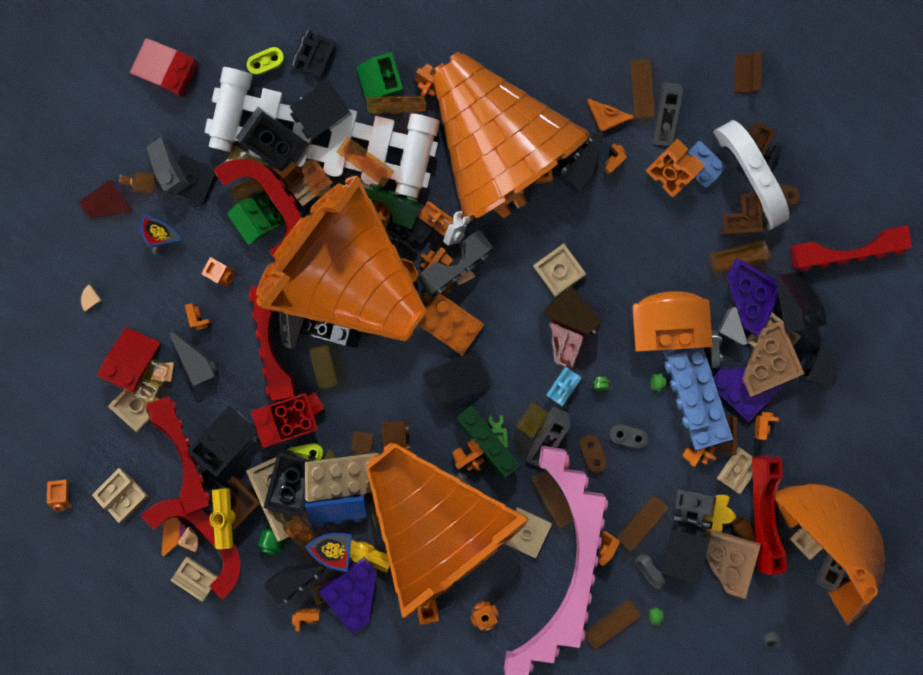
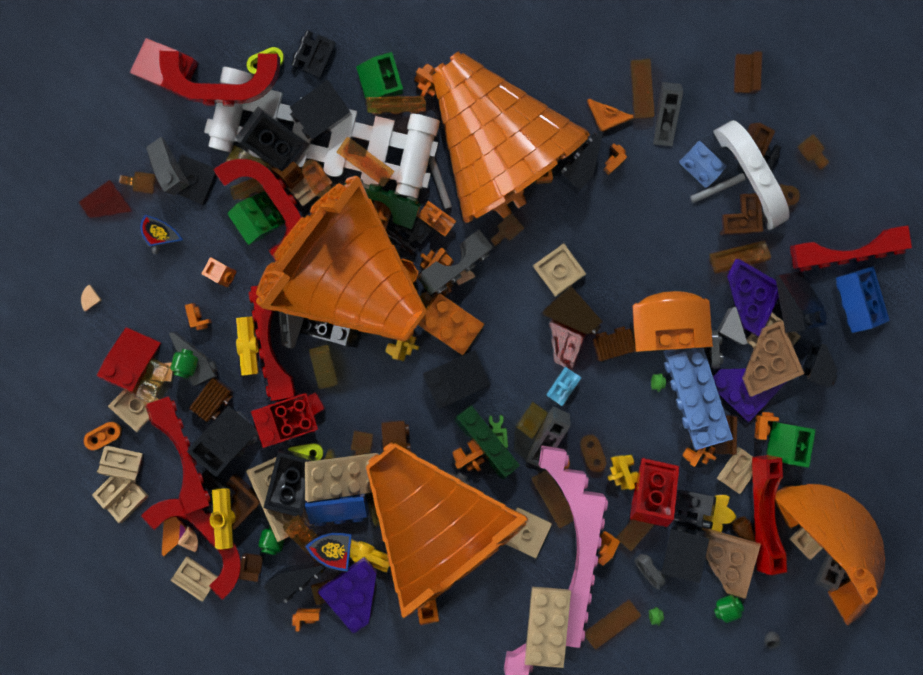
orange bracket [47,480,72,511] -> none
white plate [443,211,470,245] -> none
orange brick [470,601,499,631] -> none
bright green plate [592,377,611,391] -> none
dark grey plate [609,424,648,448] -> none
orange brick [645,138,705,197] -> none
none -> orange plate [83,422,122,450]
none -> tan plate [97,445,144,482]
none -> red arch [159,51,280,107]
none -> green head [170,349,199,379]
none -> reddish brown brick [189,377,233,422]
none -> yellow piece [236,317,259,375]
none -> reddish brown panel [238,553,263,582]
none -> yellow hips [385,330,419,361]
none -> light grey bar [428,156,452,209]
none -> clear orange plate [490,214,524,246]
none -> tan plate [524,587,571,668]
none -> reddish brown brick [592,326,635,361]
none -> yellow hips [607,455,638,490]
none -> red slope [630,458,679,527]
none -> light grey bar [690,173,746,203]
none -> green head [714,595,745,623]
none -> green slope [766,422,816,468]
none -> clear orange plate [797,134,829,170]
none -> blue slope [836,266,890,333]

